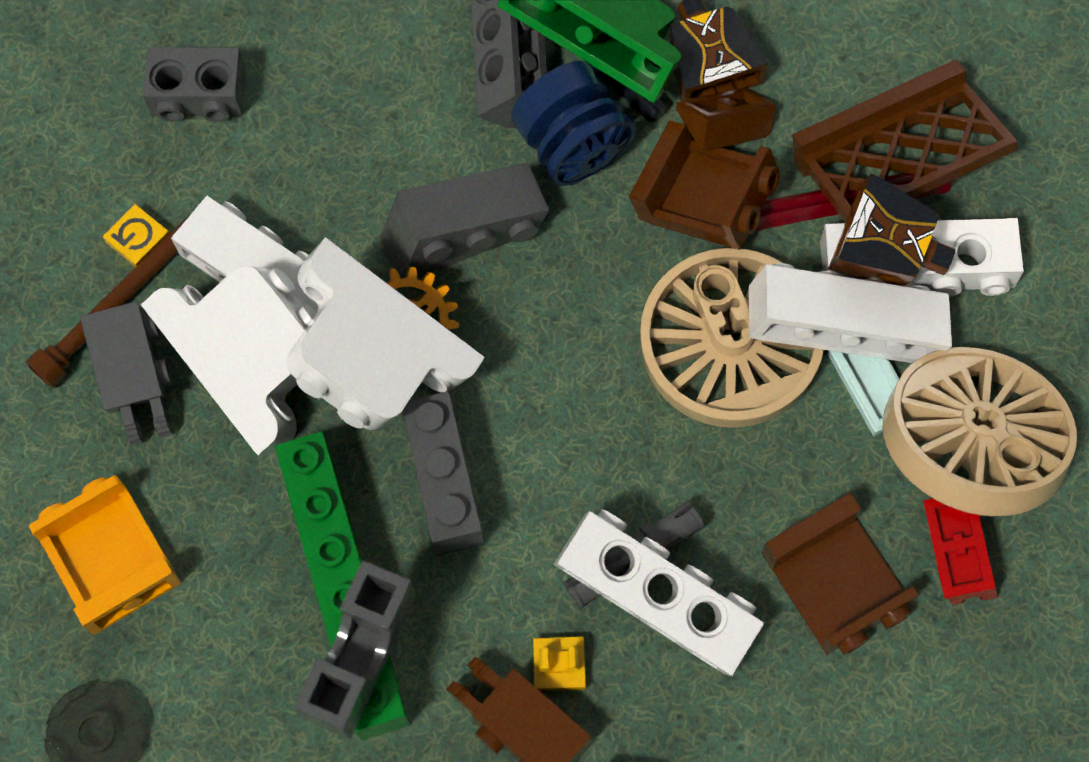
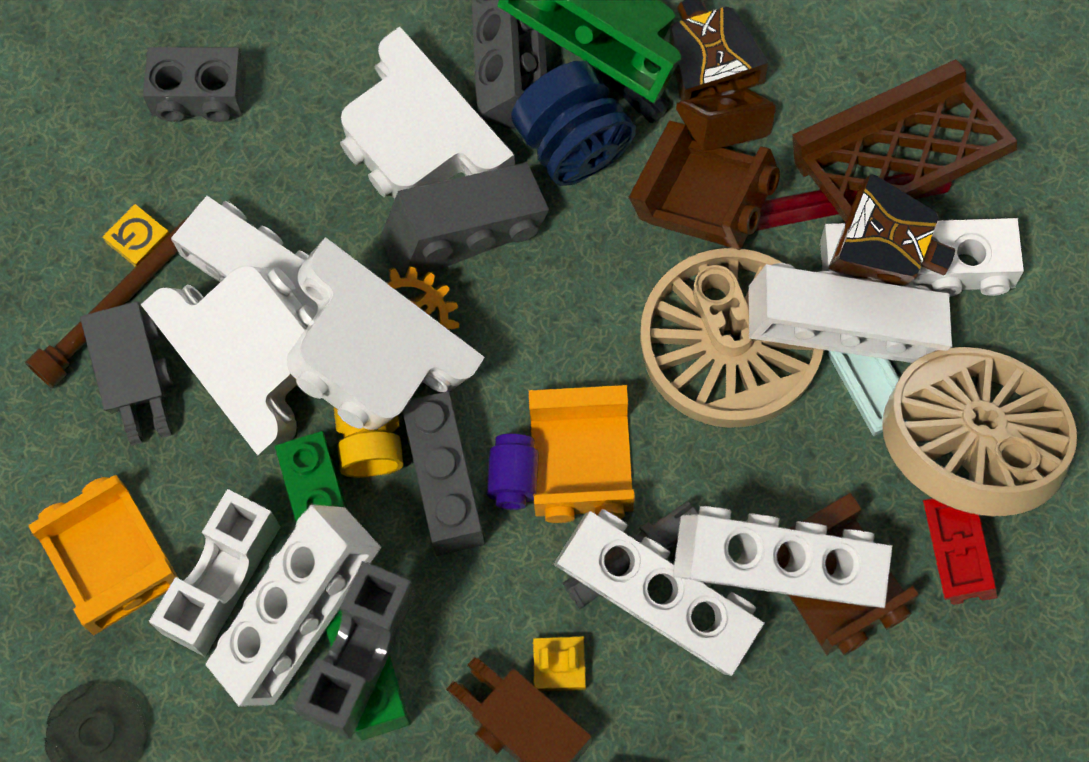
none -> white arch [149,489,280,657]
none -> white brick [205,505,381,706]
none -> yellow wheel [334,407,404,478]
none -> white brick [340,27,515,199]
none -> dark purple brick [487,434,539,510]
none -> light orange panel [528,385,634,523]
none -> white brick [673,506,892,608]

